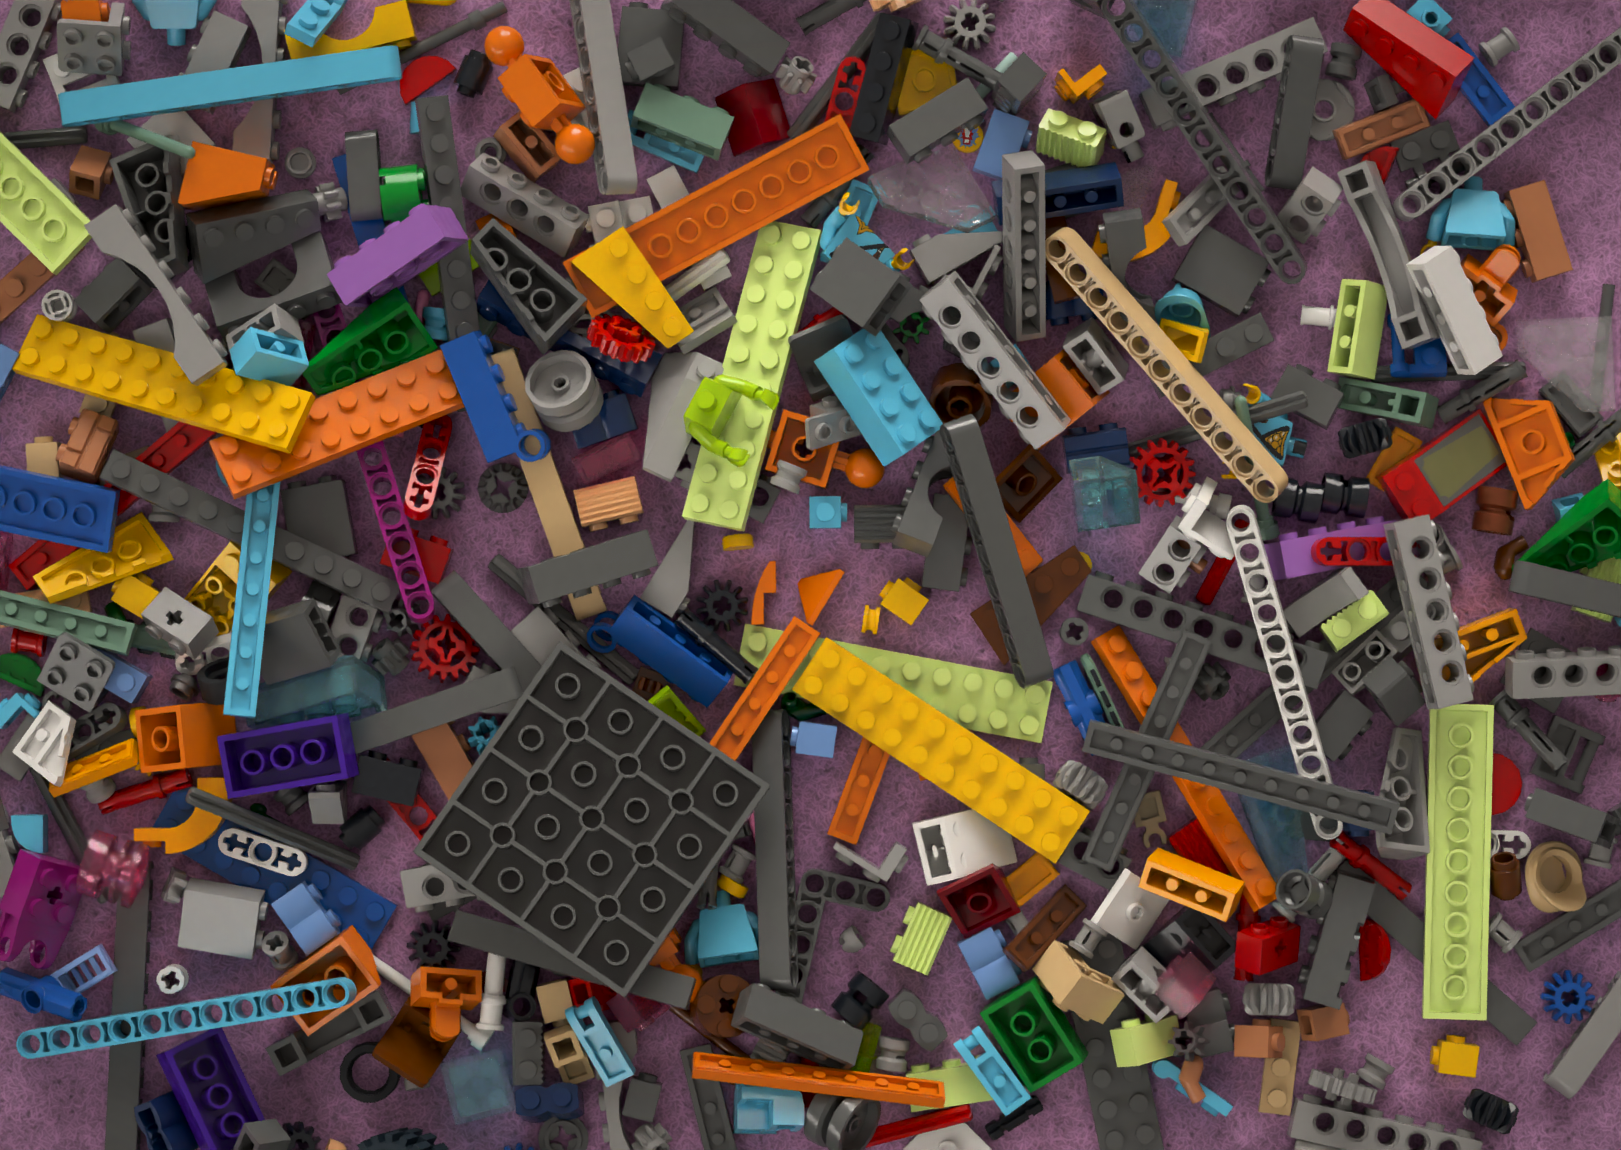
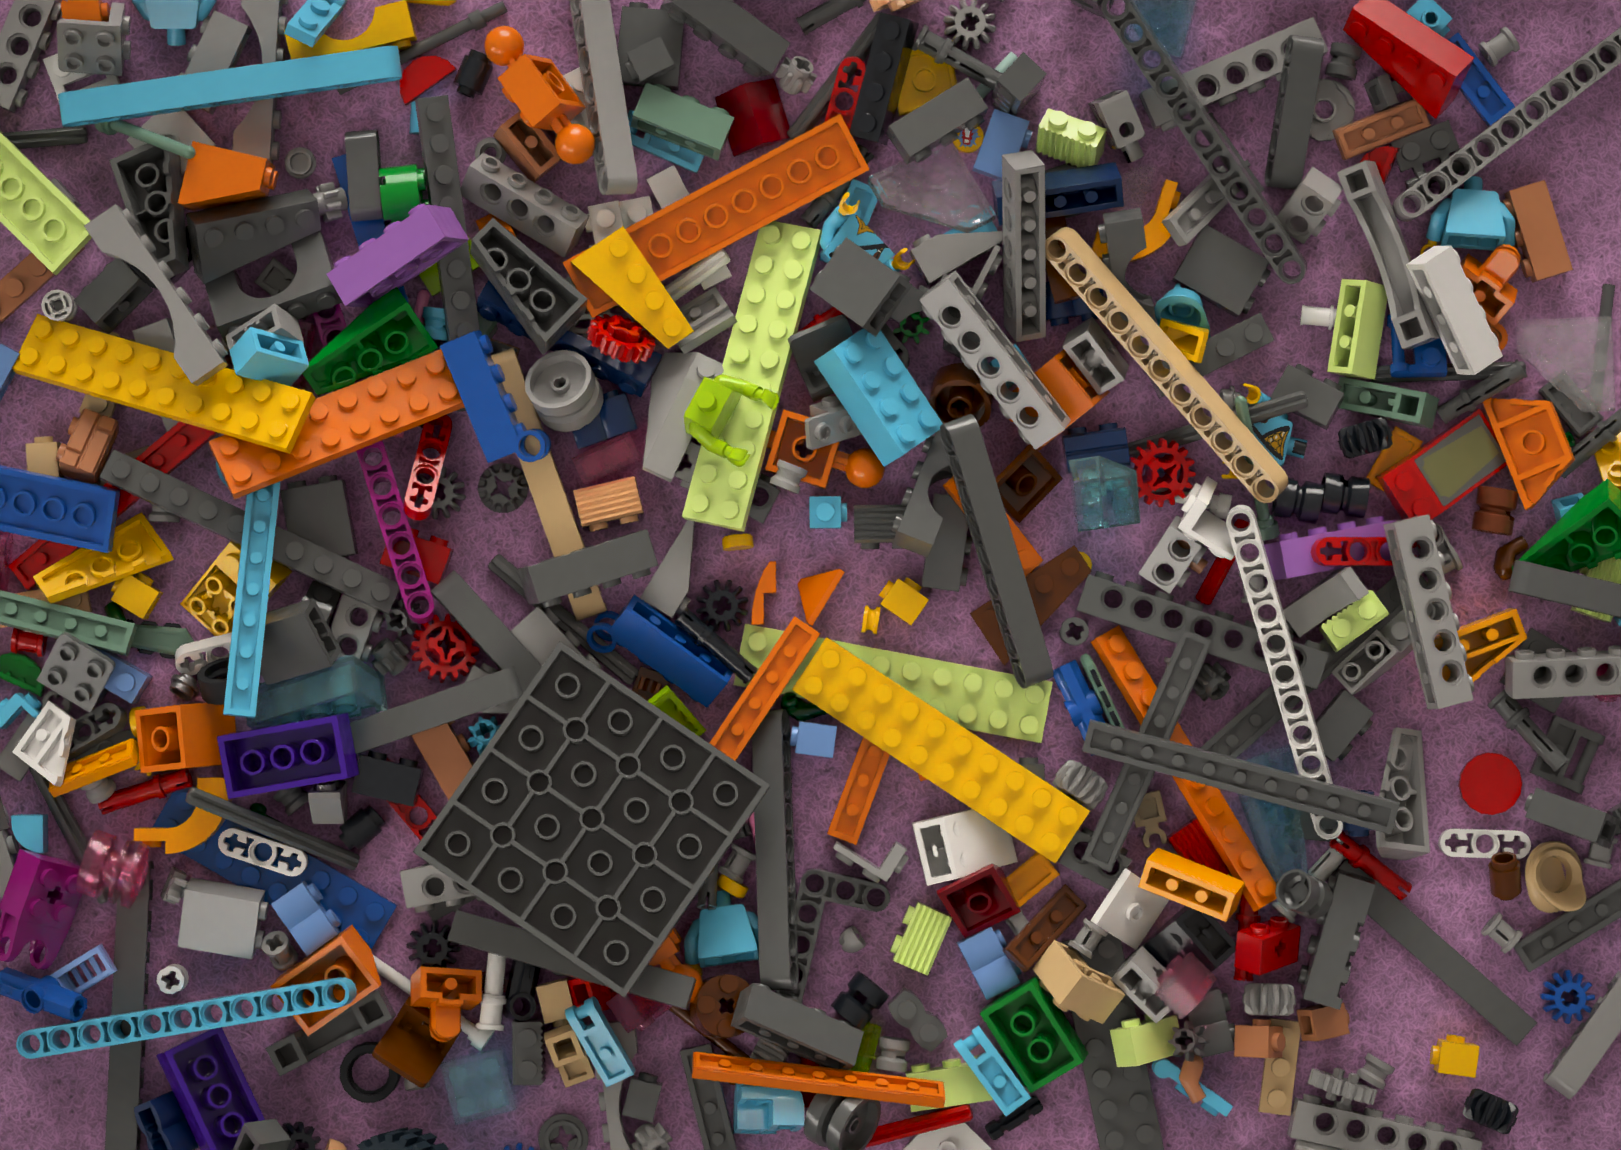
nougat brick [69,145,114,200] -> none
light grey brick [141,587,219,659] -> none
dark blue brick [515,1082,584,1123] -> none
light orange bracket [1054,64,1107,104] -> none
red tile [1358,919,1391,981] -> none
dark grey brick [1362,656,1426,727] -> none
yellowish green plate [1422,704,1494,1021] -> none

